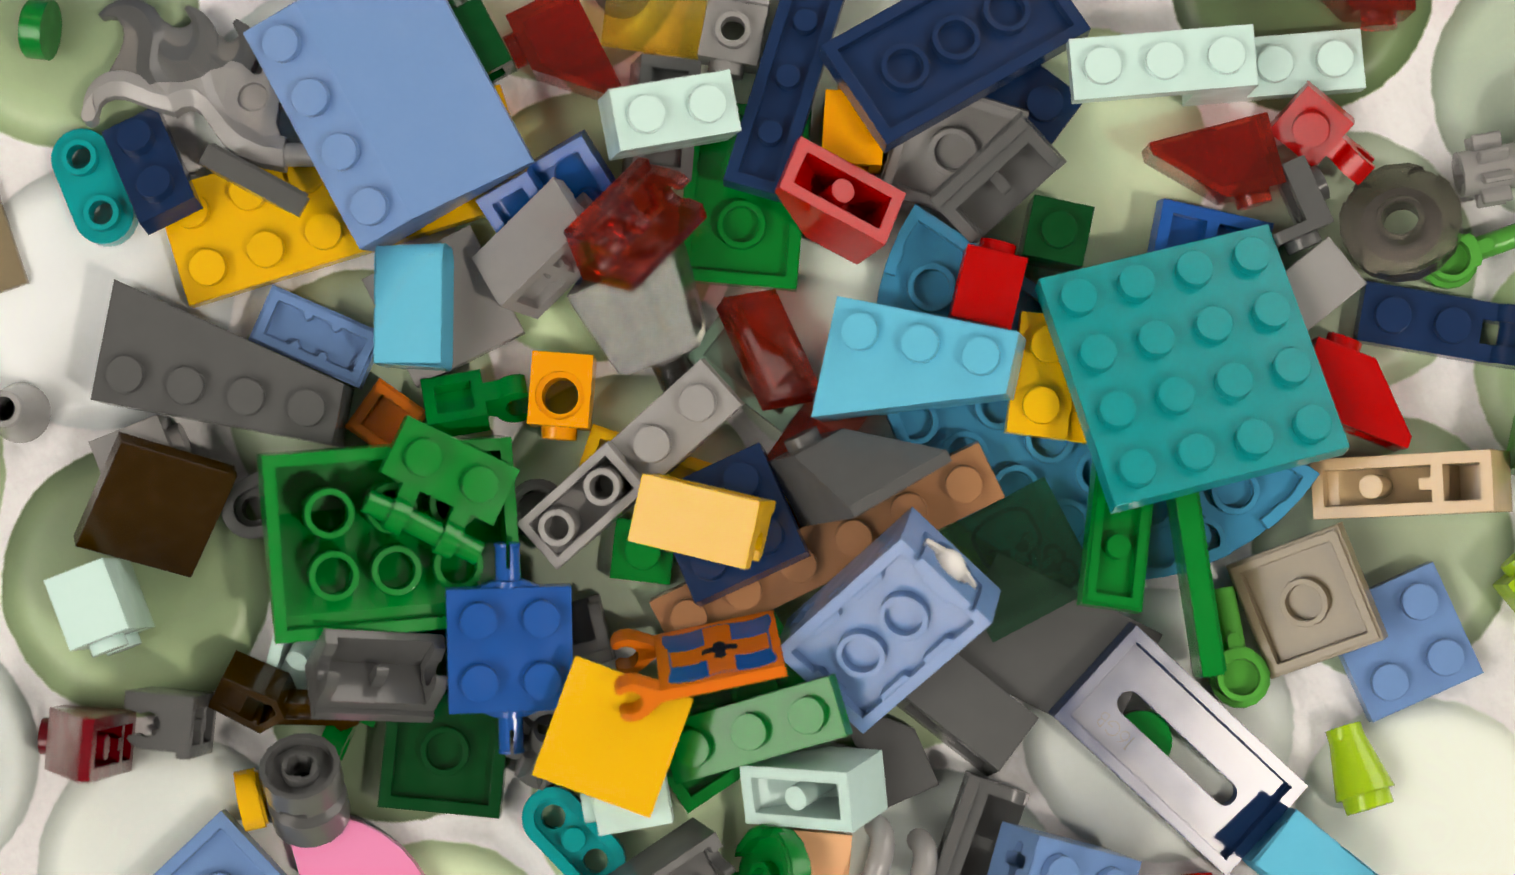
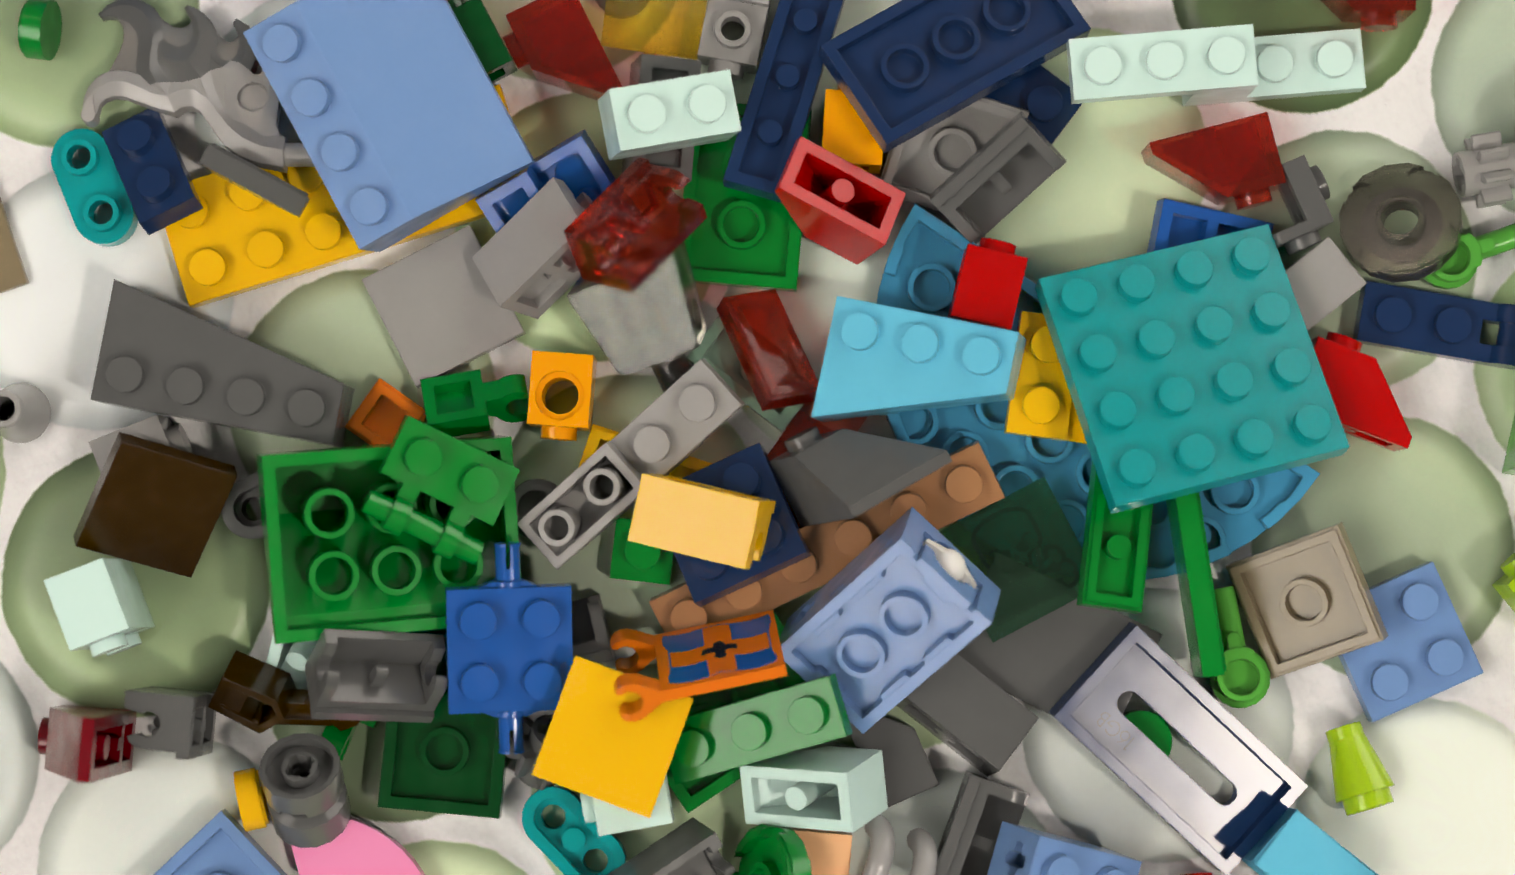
medium blue plate [248,285,374,390] -> none
medium azure piece [373,243,454,371] -> none
dark green brick [1017,194,1095,273] -> none
plate [1268,81,1375,185] -> none
tan slope [1310,449,1513,520] -> none

